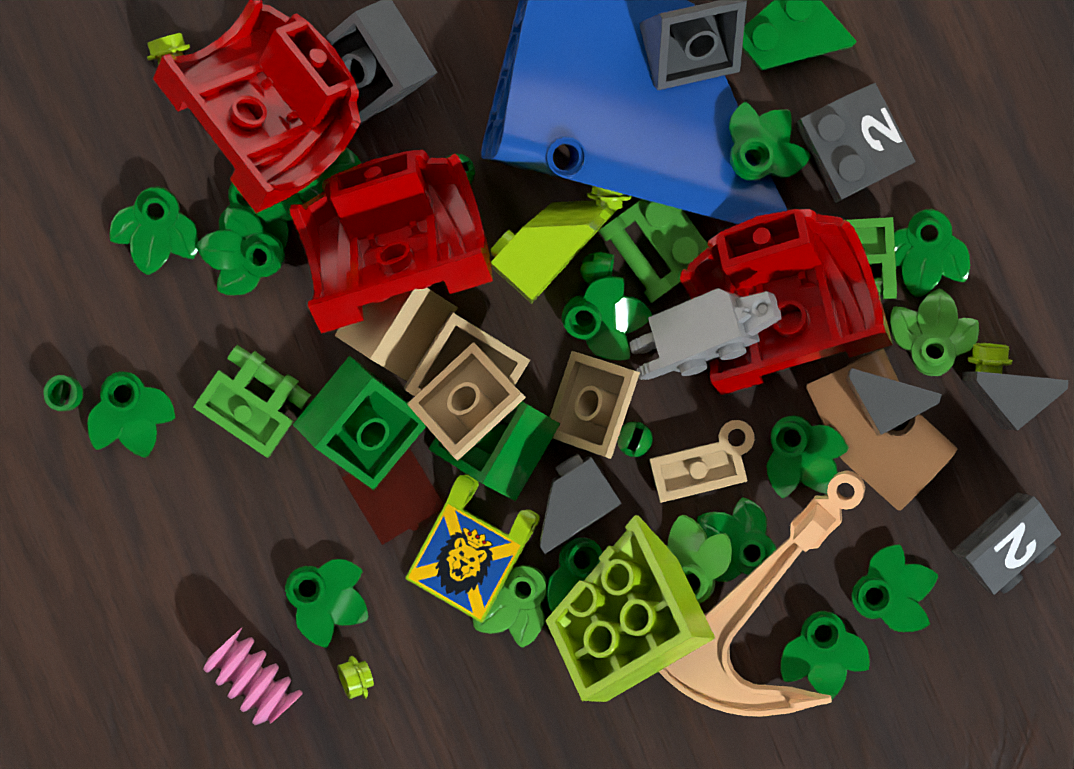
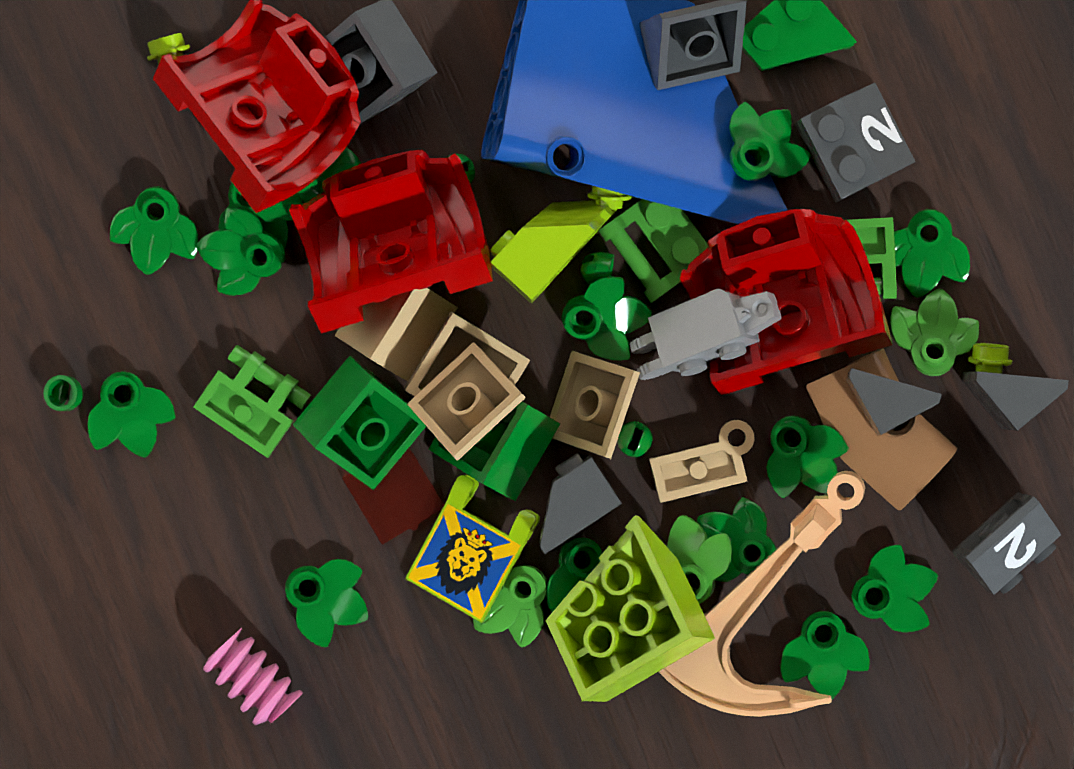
lime plate [337,656,374,699] -> none

